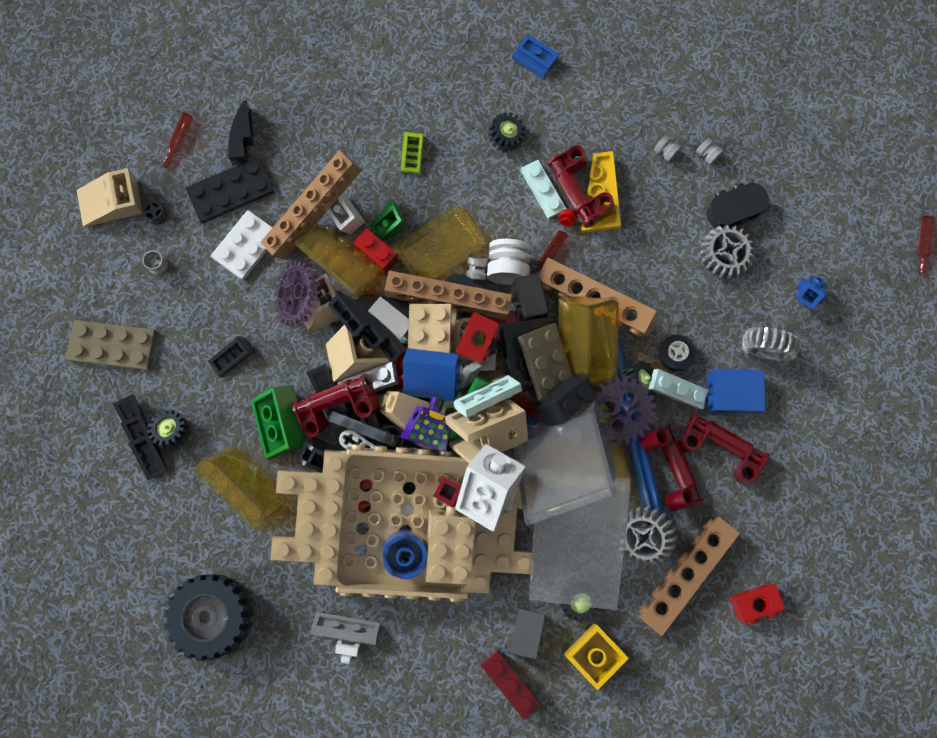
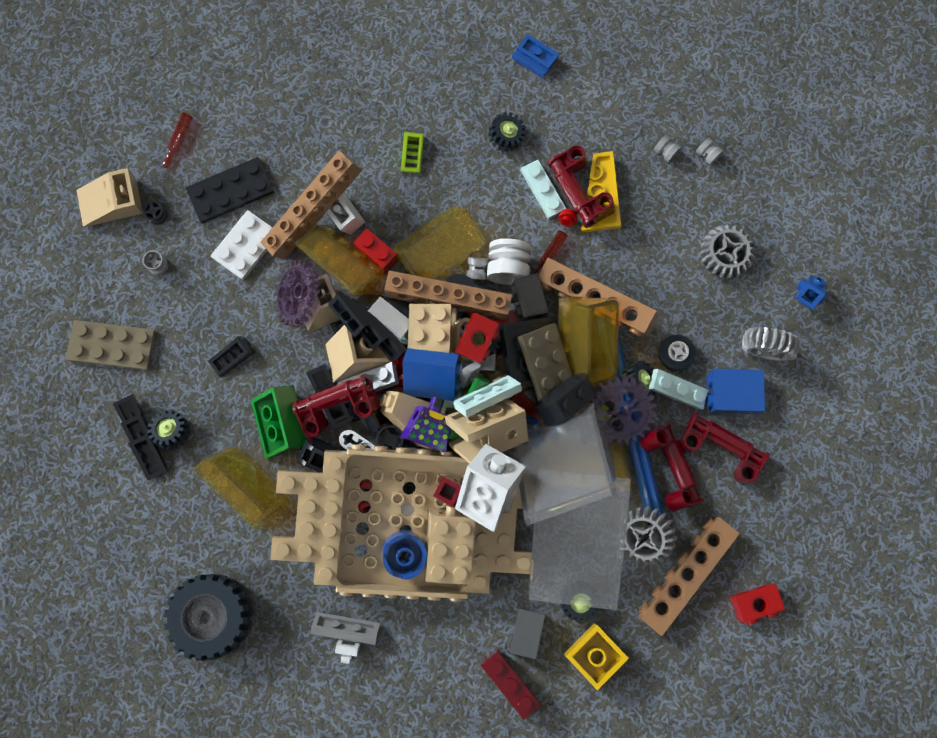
black slope [228,100,254,165] -> none
black beam [326,410,399,447] -> none
green slope [370,198,406,241] -> none
black brick [706,182,769,229] -> none
clear red axle [917,216,935,275] -> none

